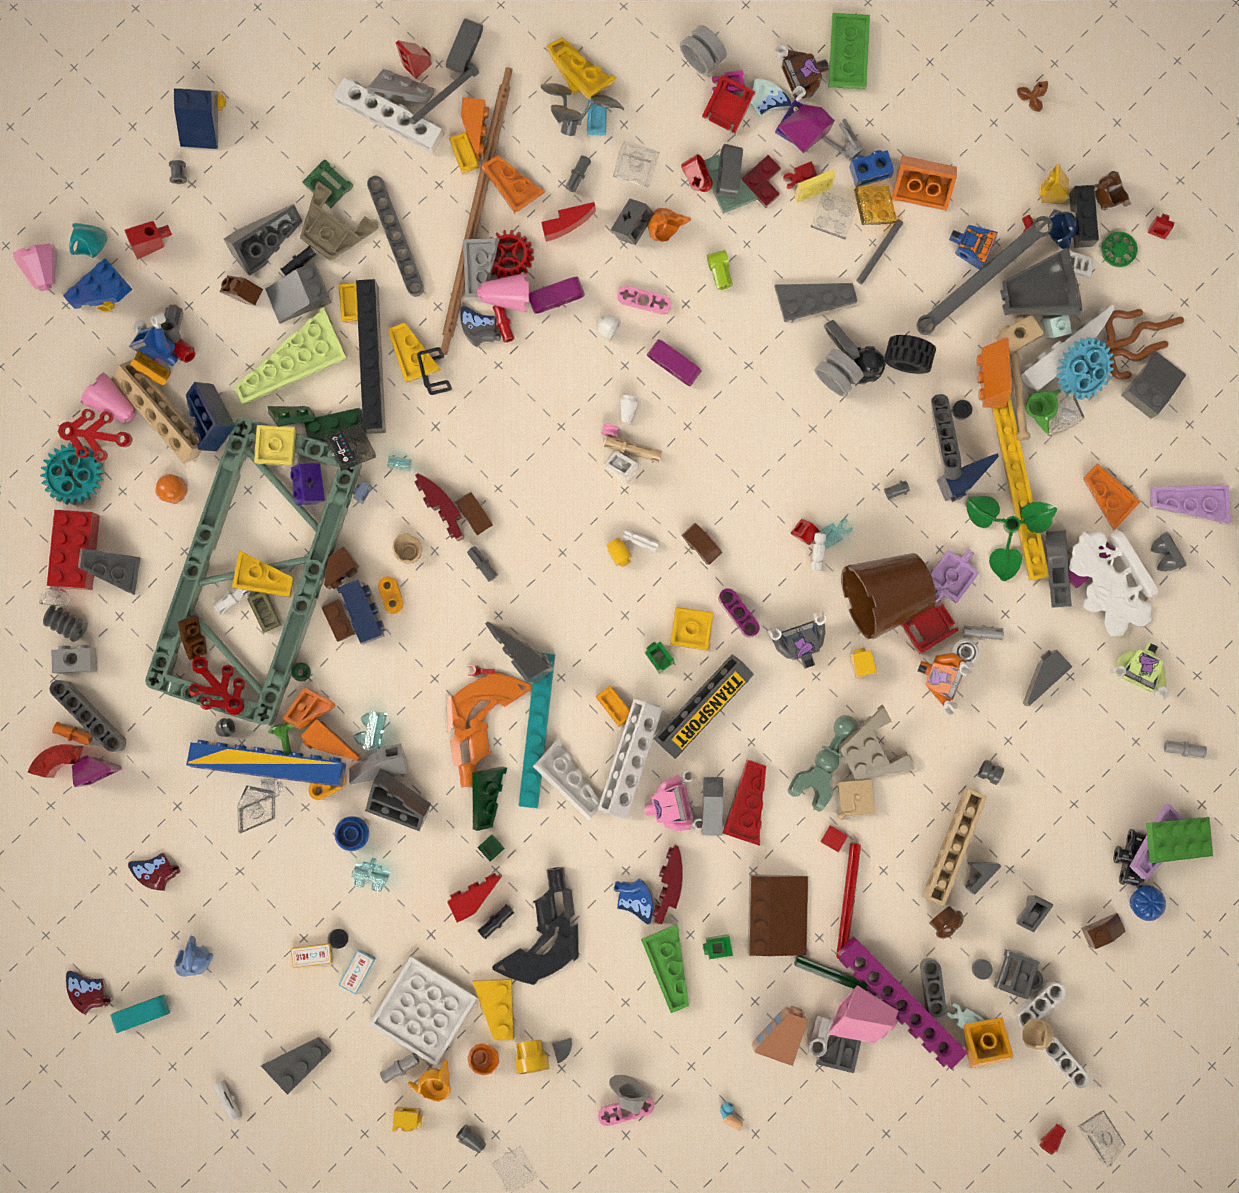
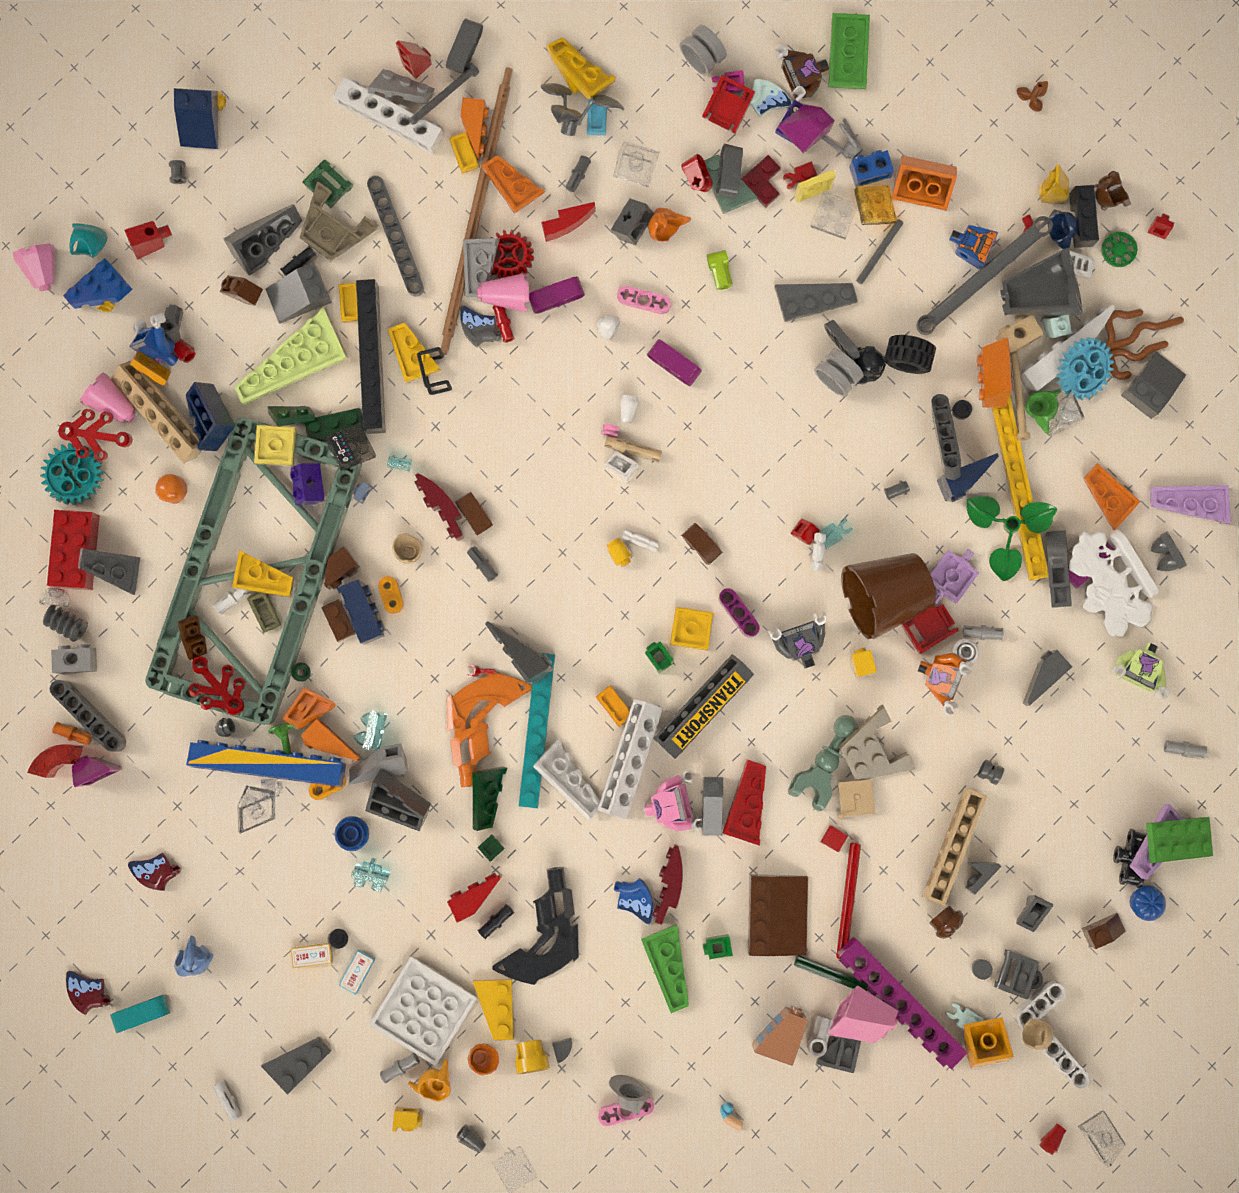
dark grey beam [920,958,946,1018] -> none

